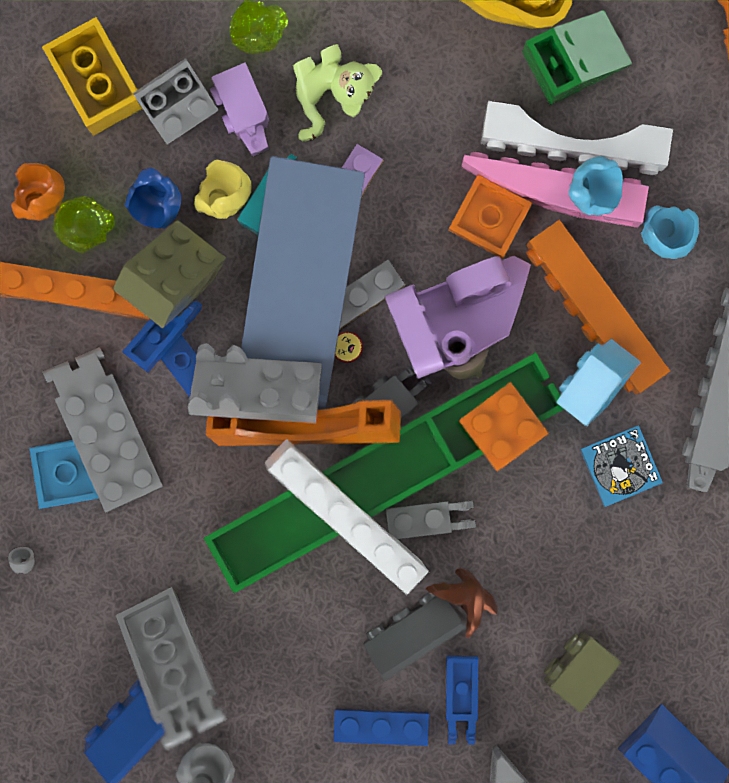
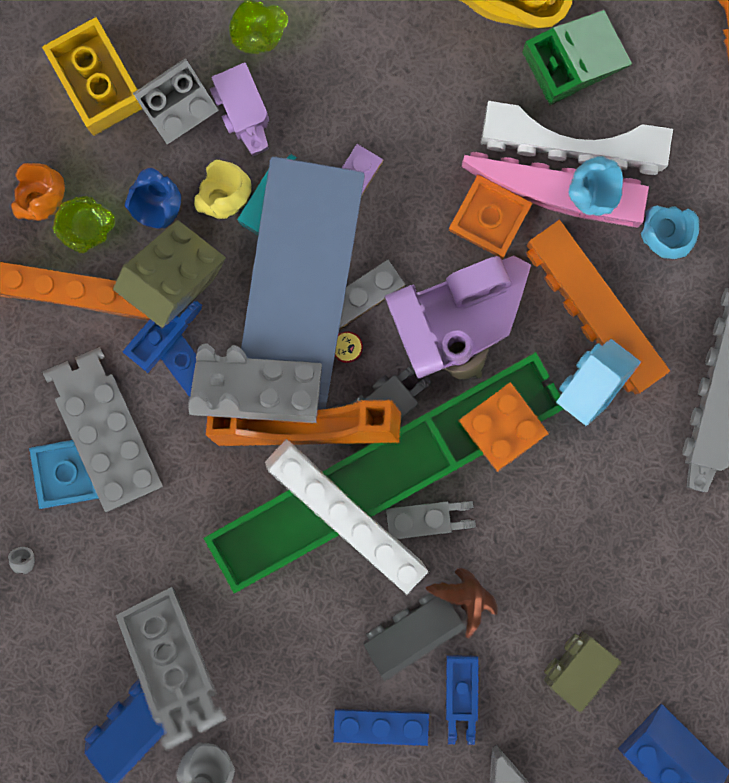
yellowish green animal [293,44,383,141] -> none
tile [580,425,663,507] -> none

